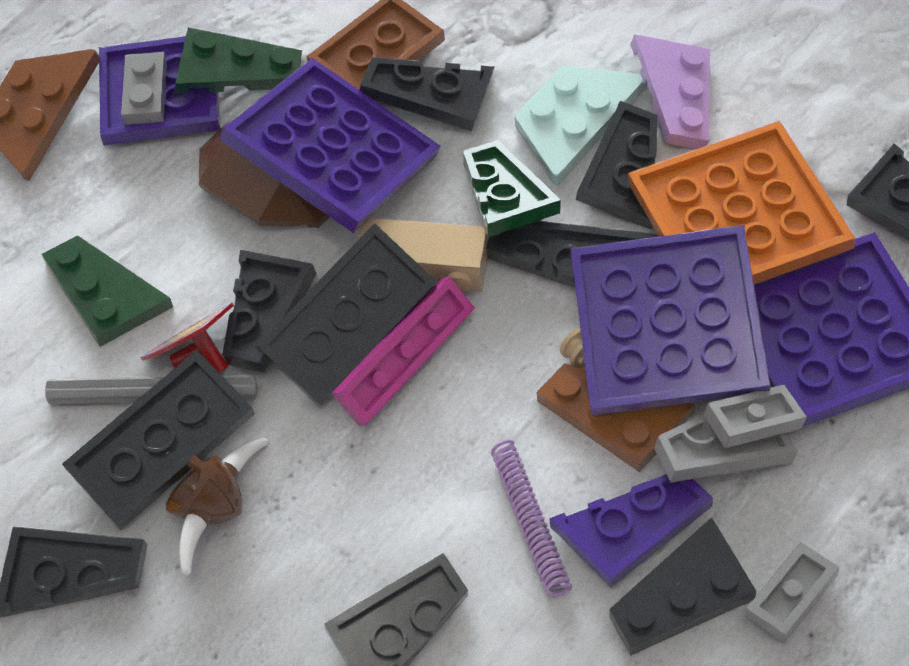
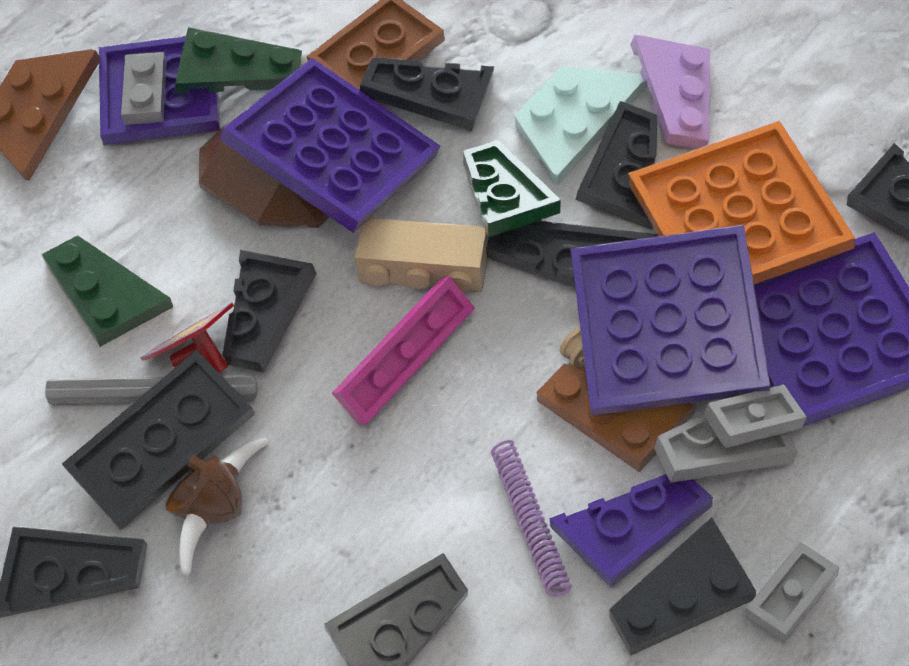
black plate [256,223,437,407] -> none

